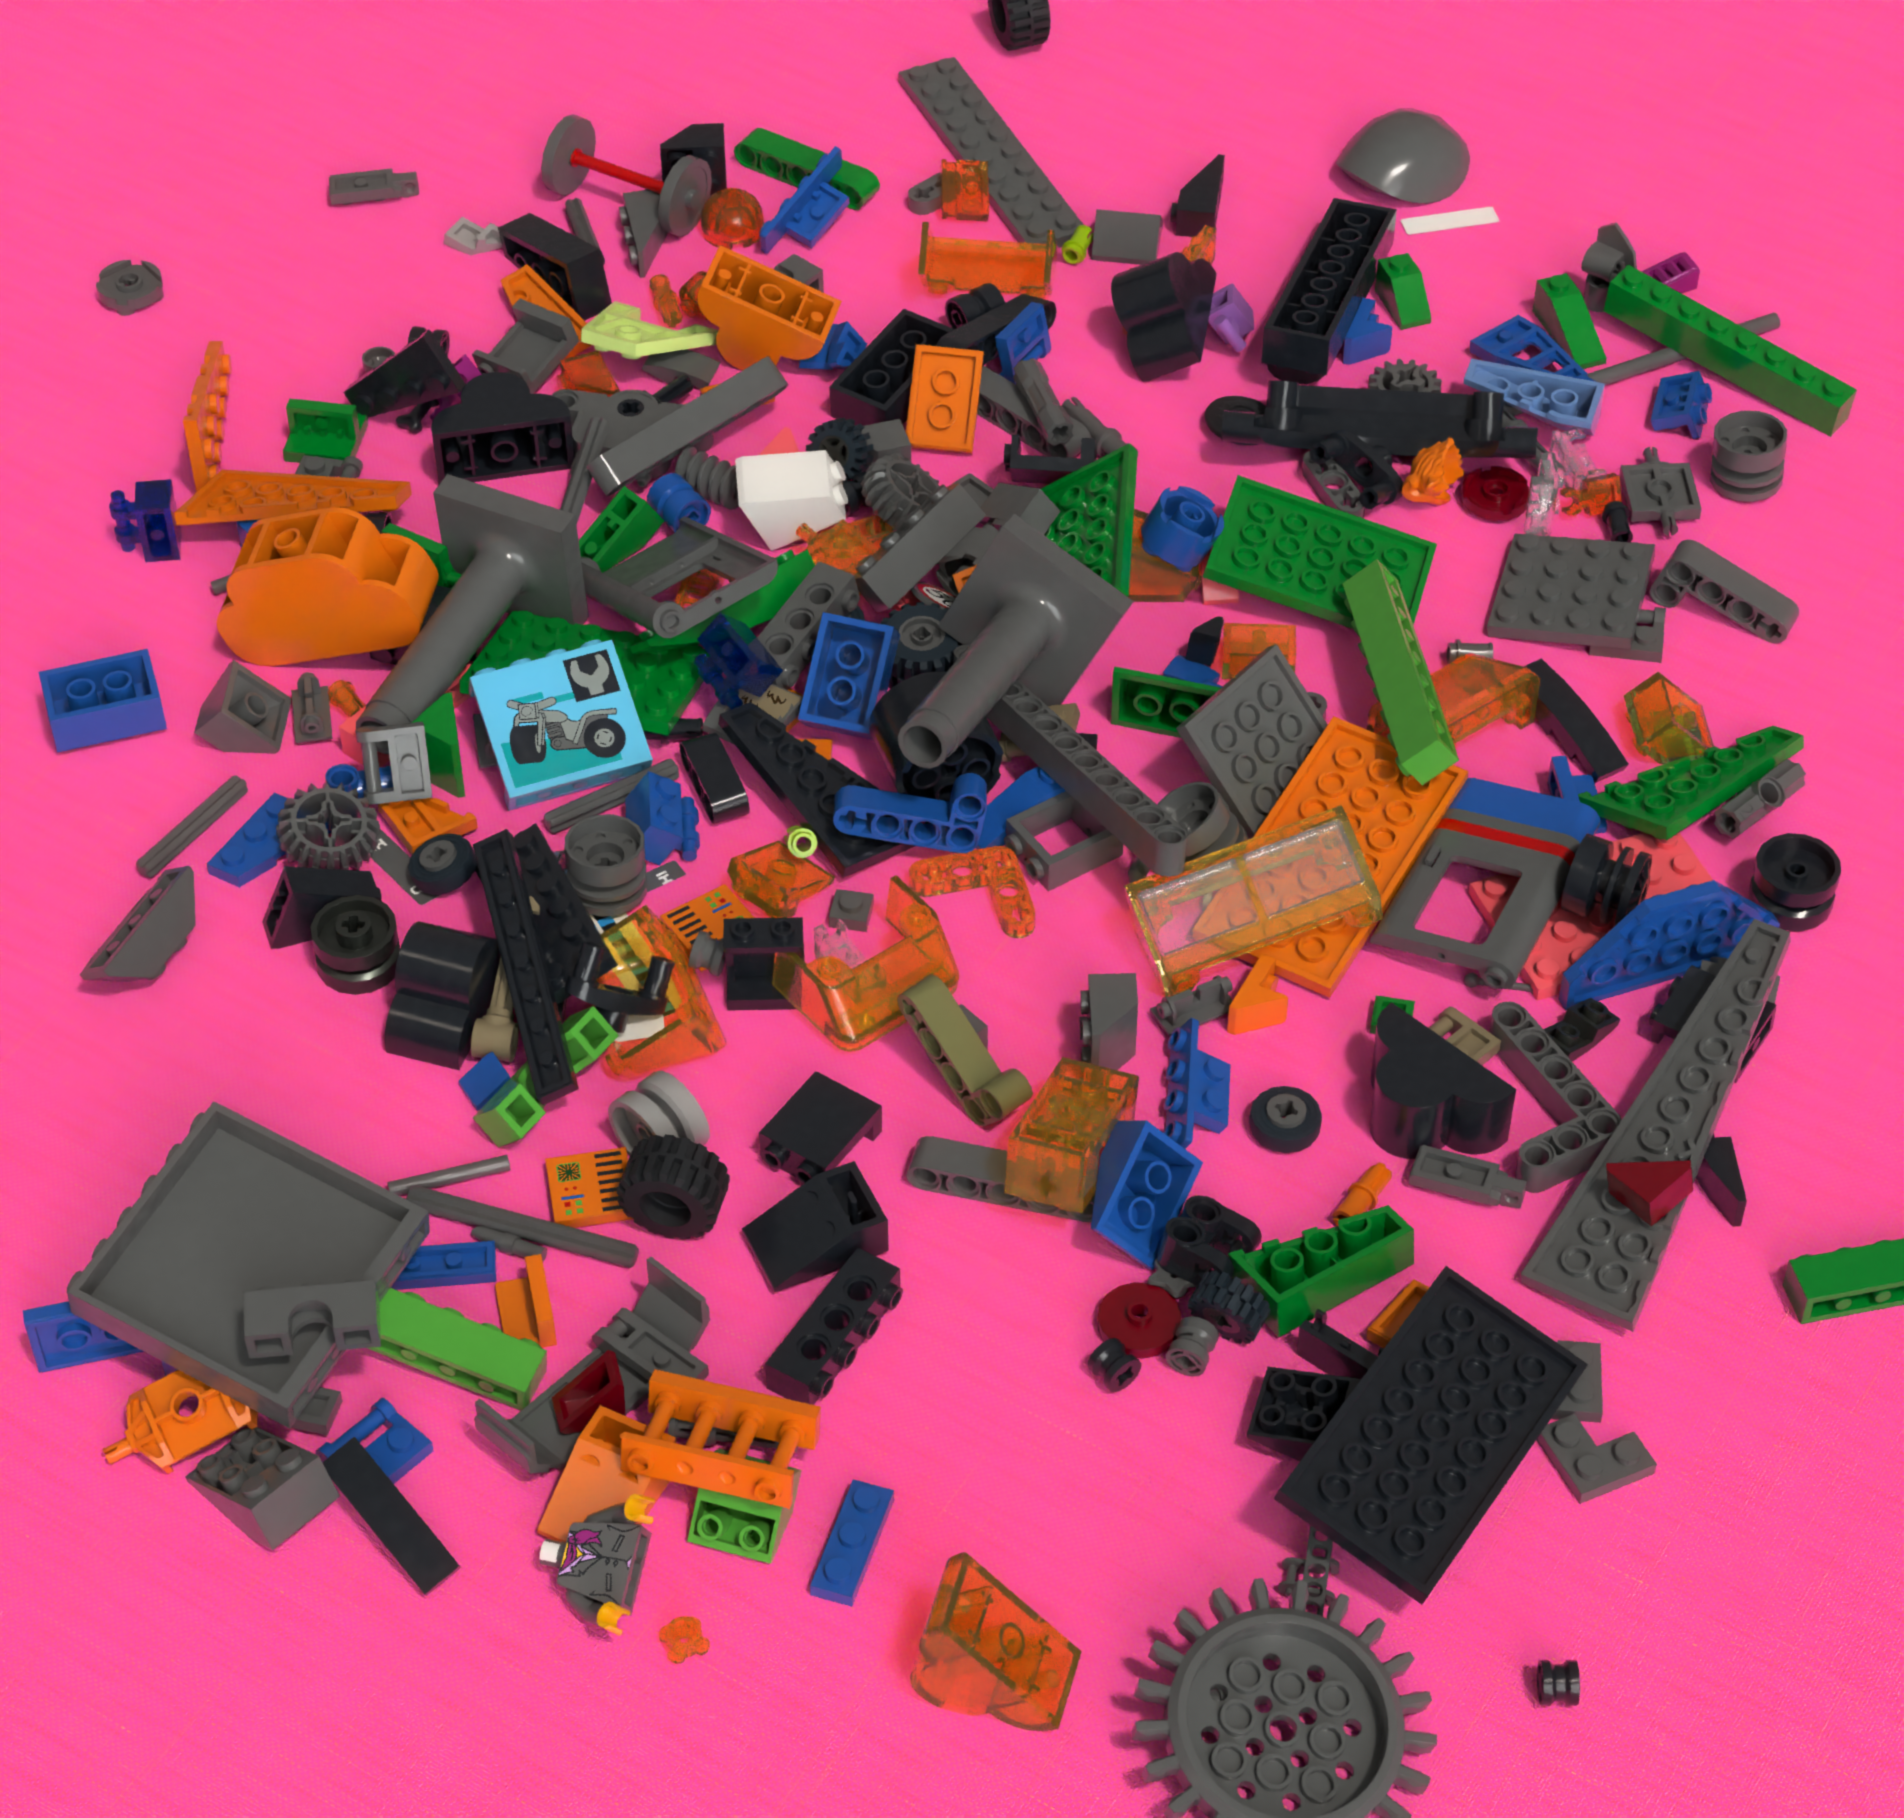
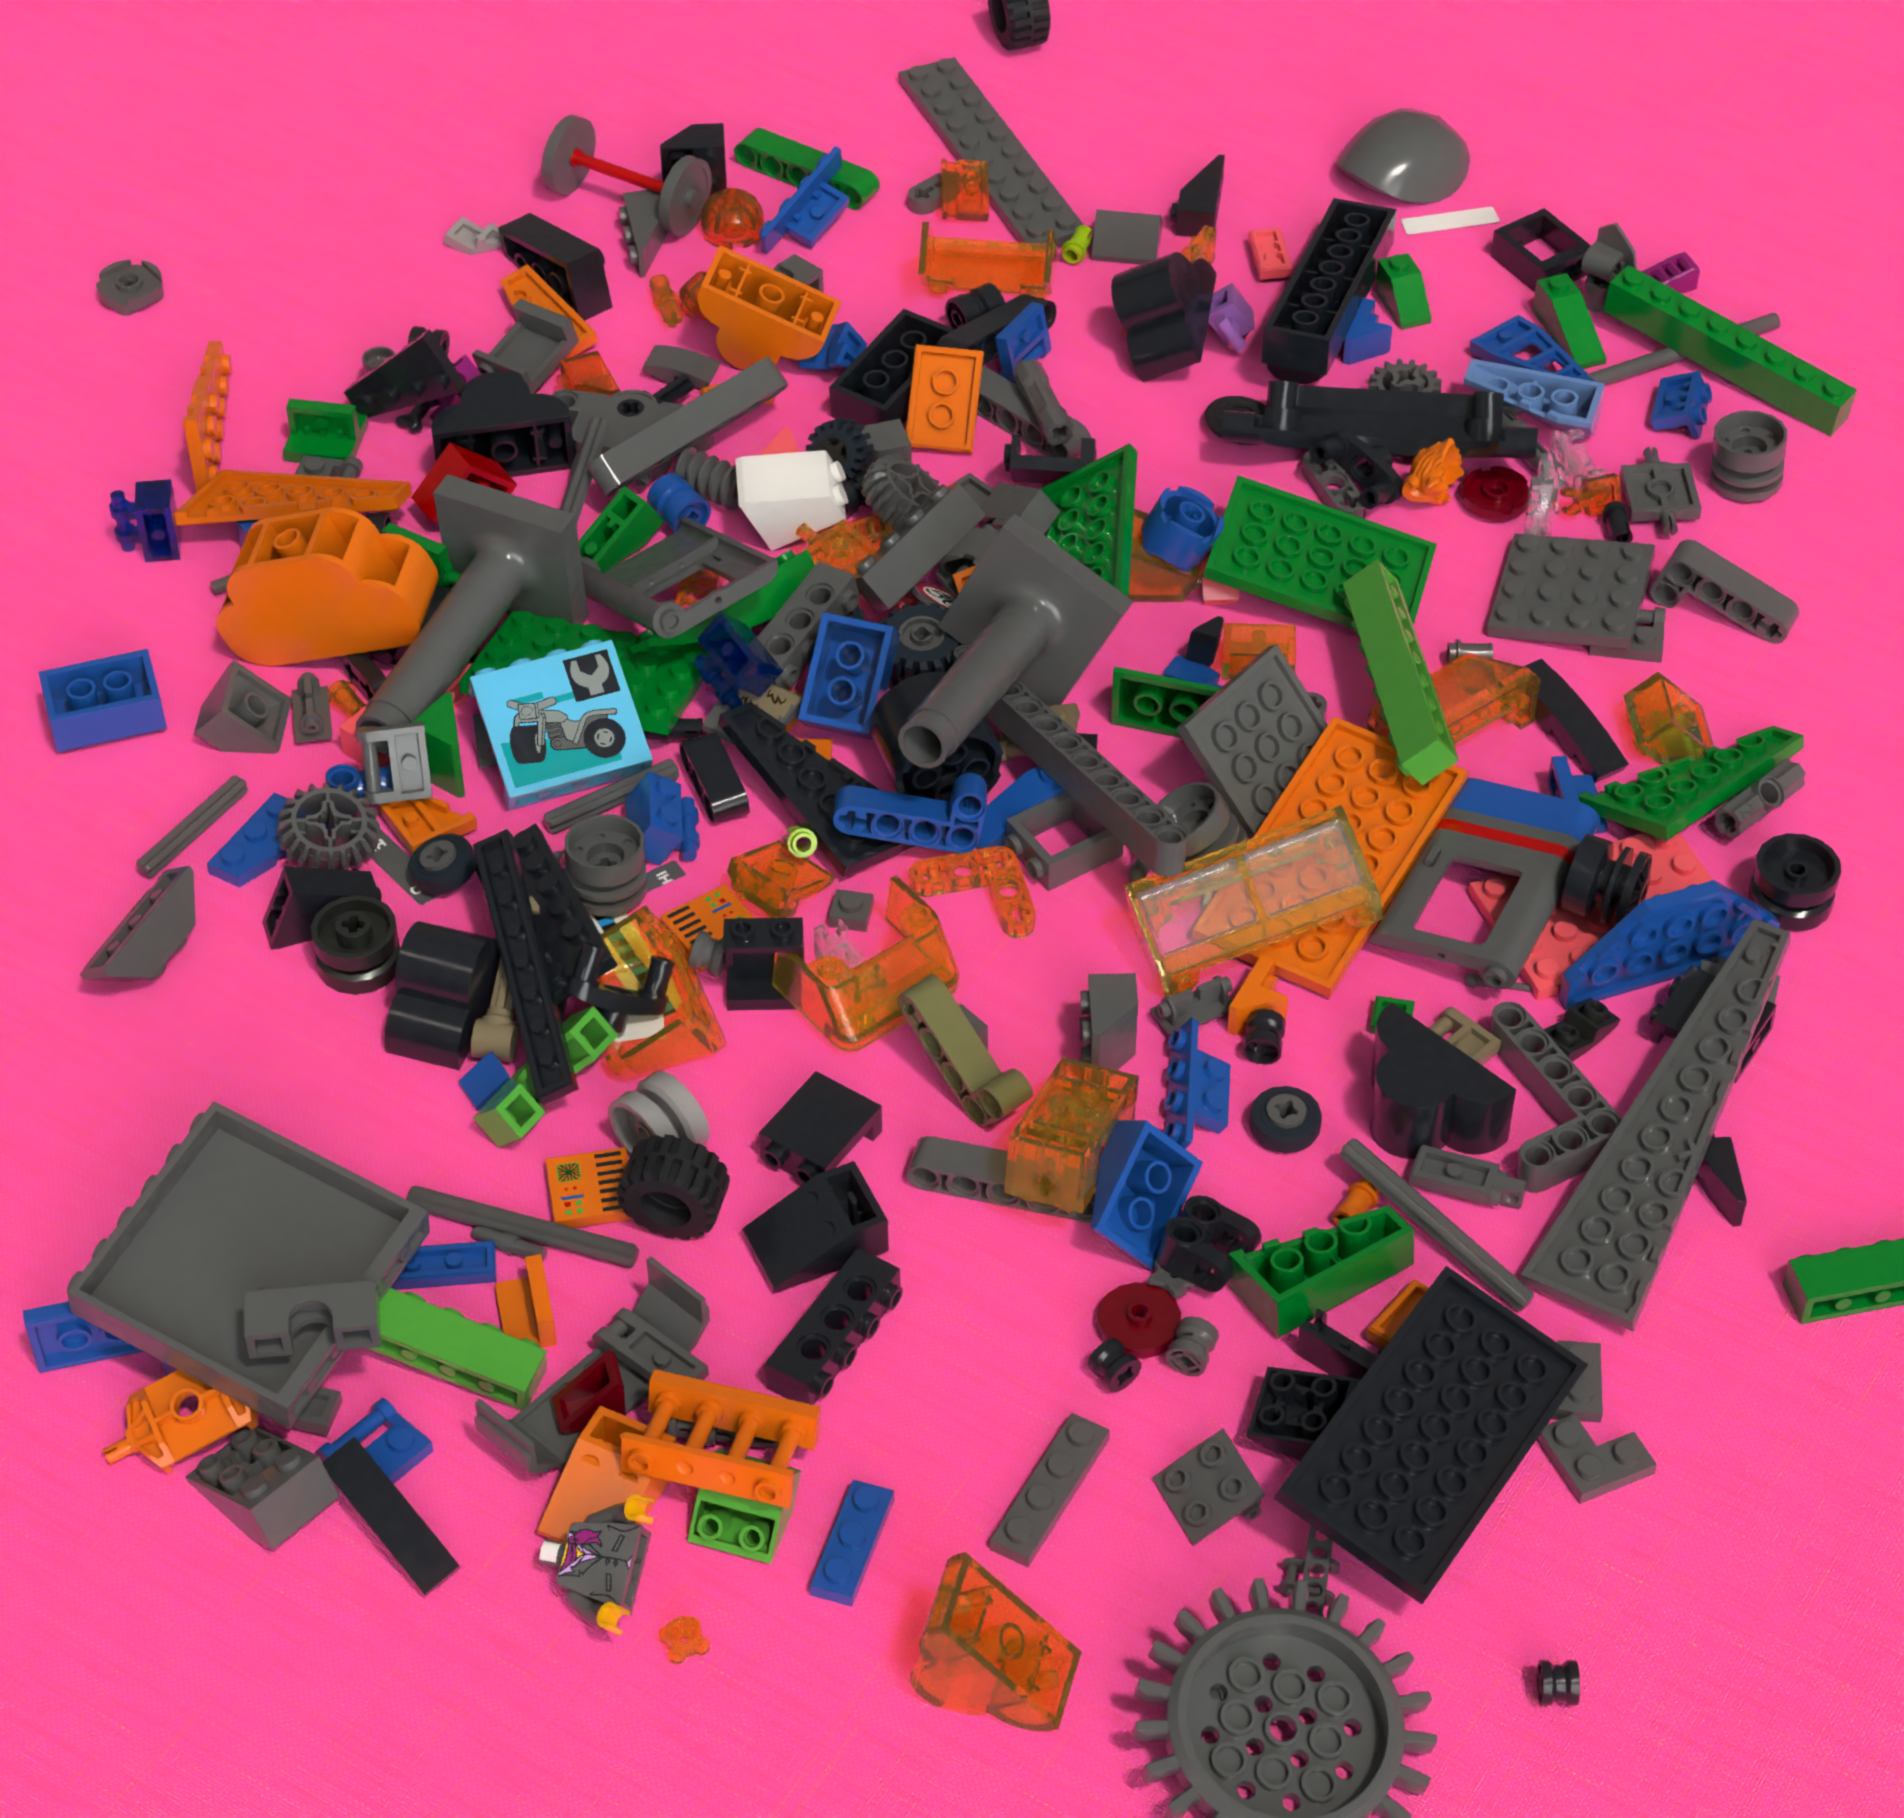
dark grey hinge [329,168,419,205] -> none
dark grey bar [387,1155,511,1196] -> none
dark grey axle [565,197,601,250] -> none
yellowish green wing [581,301,718,359] -> none
dark grey pin [1062,397,1138,458] -> none
black wheel [1187,1271,1271,1344] -> none
dark red slope [1606,1160,1693,1227] -> none
none -> black beam [342,653,386,701]
none -> red brick [411,442,517,524]
none -> dark grey plate [990,1413,1110,1568]
none -> dark grey hinge [1152,1428,1266,1545]
none -> black wheel [1242,1009,1286,1065]
none -> coral plate [1248,228,1292,280]
none -> dark grey axle [1340,1138,1534,1311]
none -> window [1491,208,1591,292]

